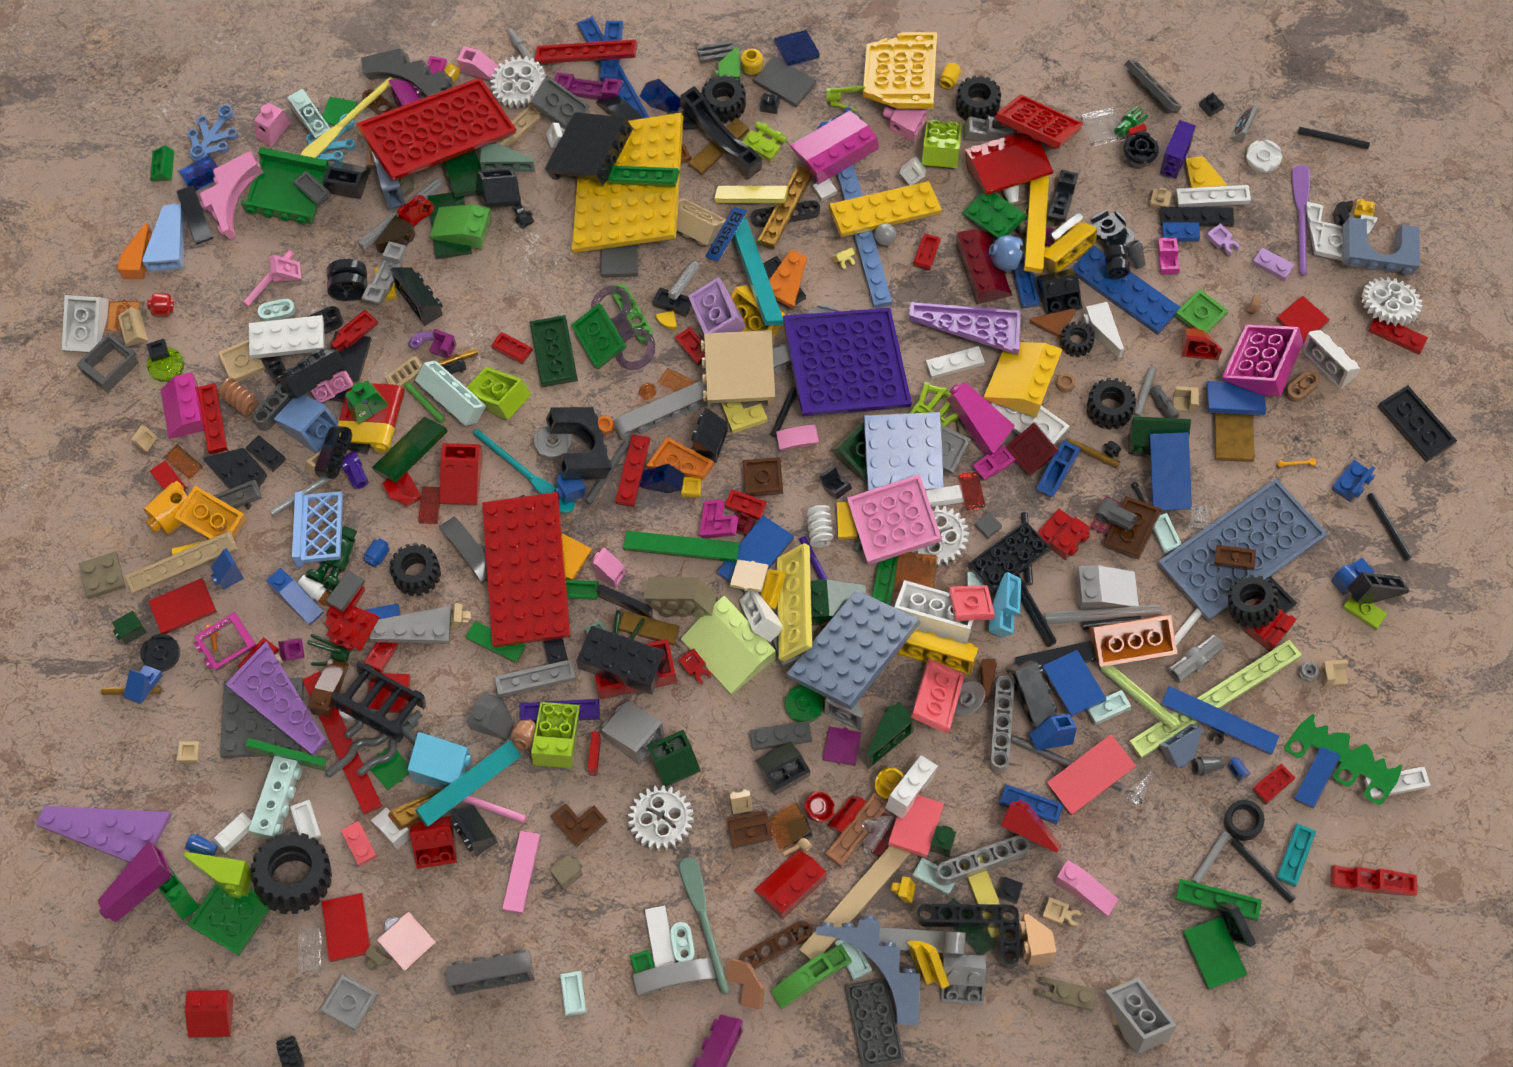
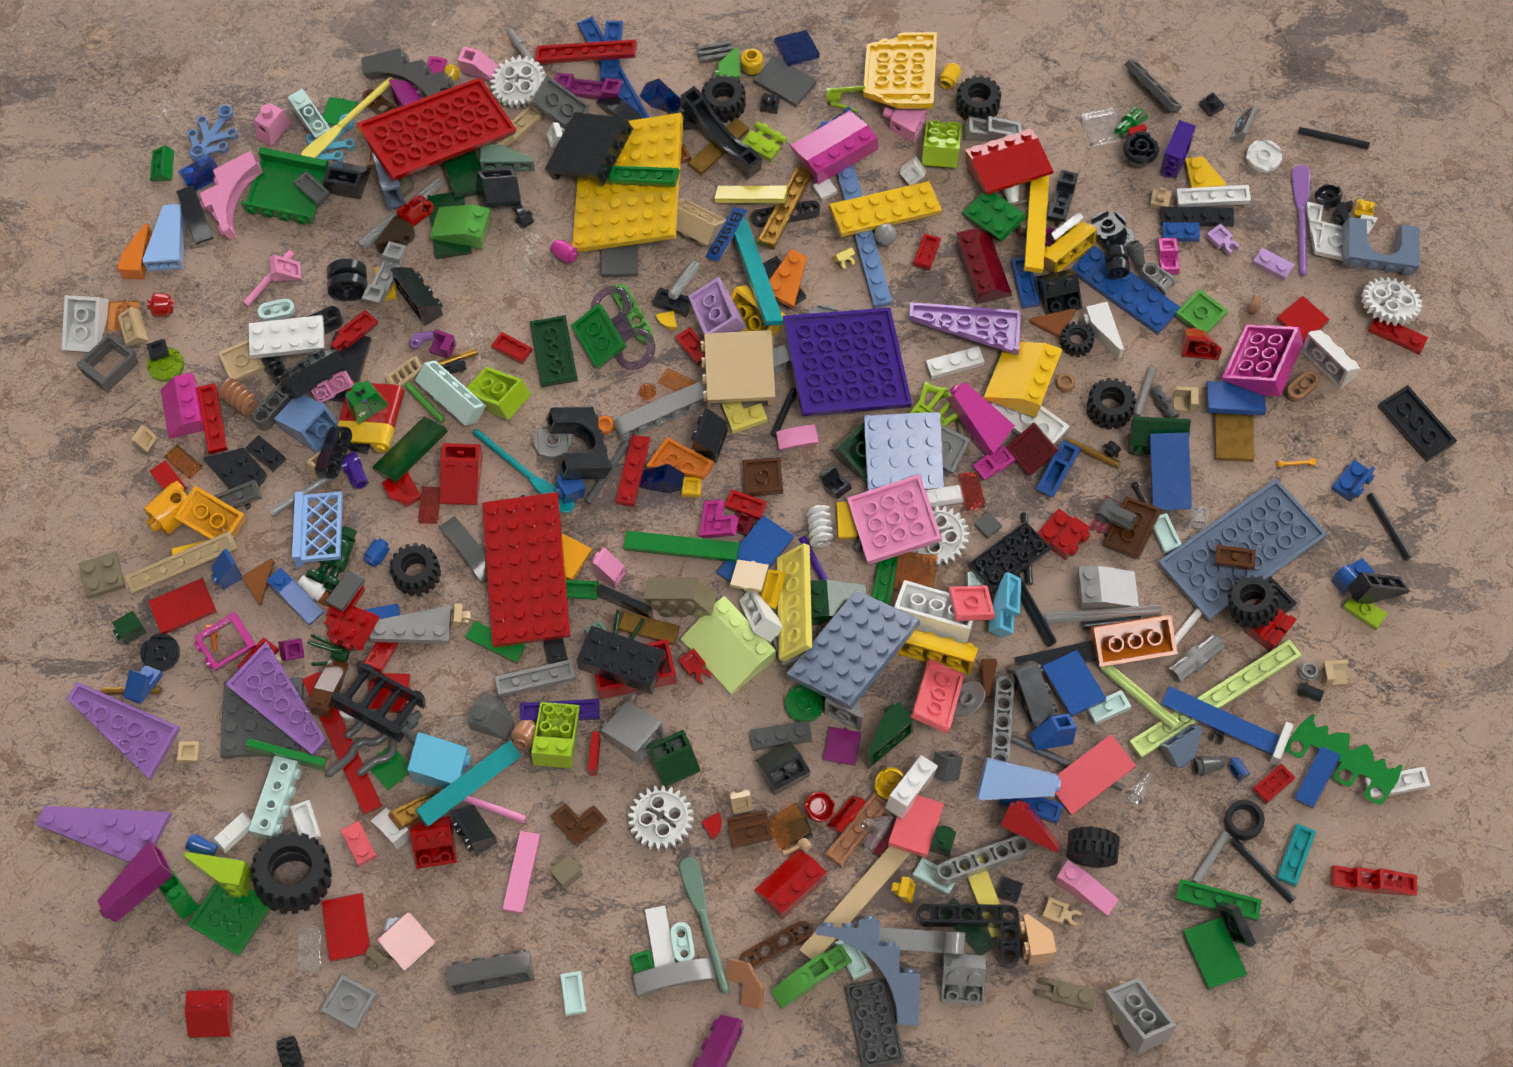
yellow slope [907,940,949,989] -> none
medium blue cylinder [989,235,1023,273] -> none
red plate [995,94,1084,149] -> none
none -> medium lavender wing [67,682,180,781]
none -> dark orange tile [241,558,275,606]
none -> dark pink brick [550,239,578,264]
none -> red tile [702,812,722,840]
none -> dark grey panel [933,751,963,782]
none -> light blue slope [976,757,1061,800]
none -> black tyre [1066,826,1120,868]
none -> light grey piece [1140,262,1176,295]
none -> white tile [1269,721,1293,765]
none -> black pin [1297,682,1324,702]
none -> black hair [1315,184,1343,209]

